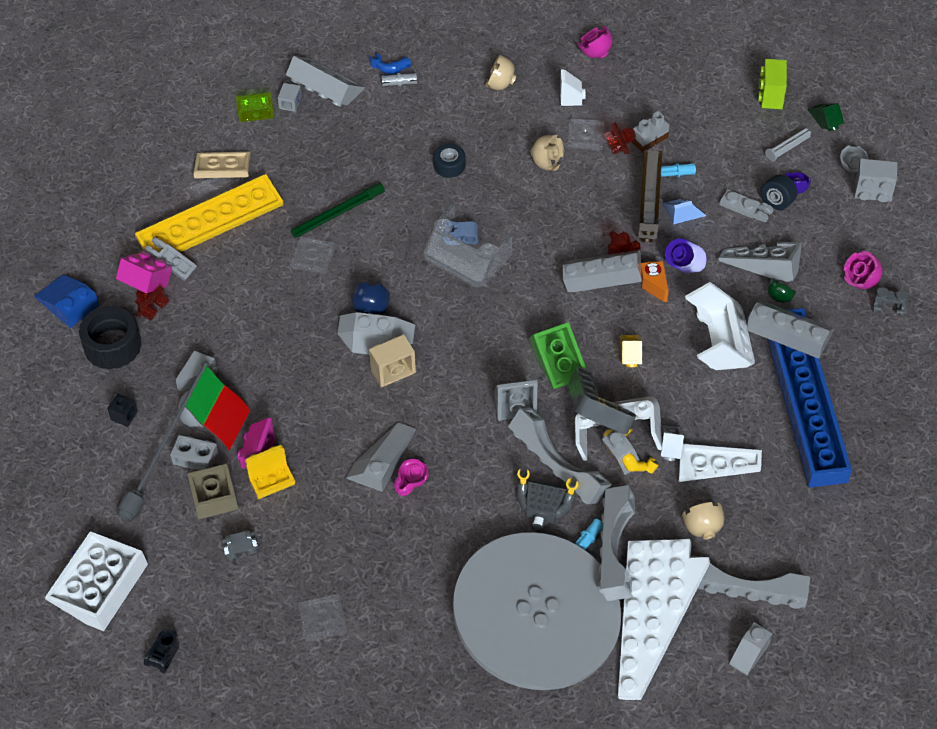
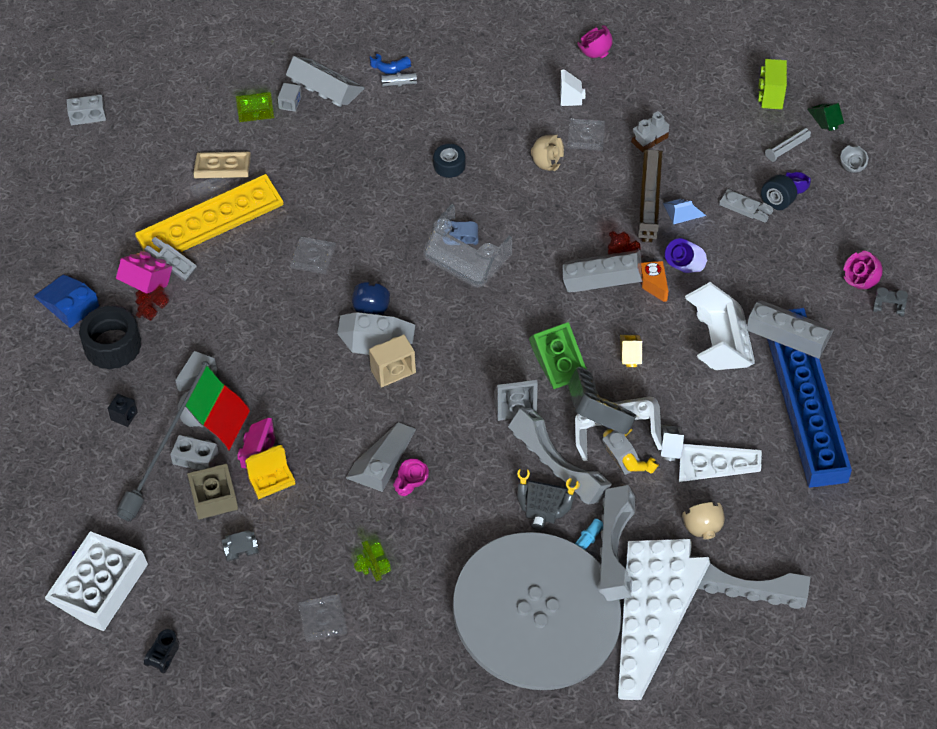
dark green axle [291,182,385,238] -> none
tan cylinder [485,54,517,90] -> none
clear red hips [604,122,636,155] -> none
medium azure axle [661,163,696,177] -> none
light grey wedge [719,242,802,282] -> none
light grey slope [729,622,772,676] -> none
dark green hair [767,278,796,303] -> none
light grey brick [854,159,897,202] -> none
none -> light grey brick [67,95,106,125]
none -> clear neon green hips [354,541,391,582]

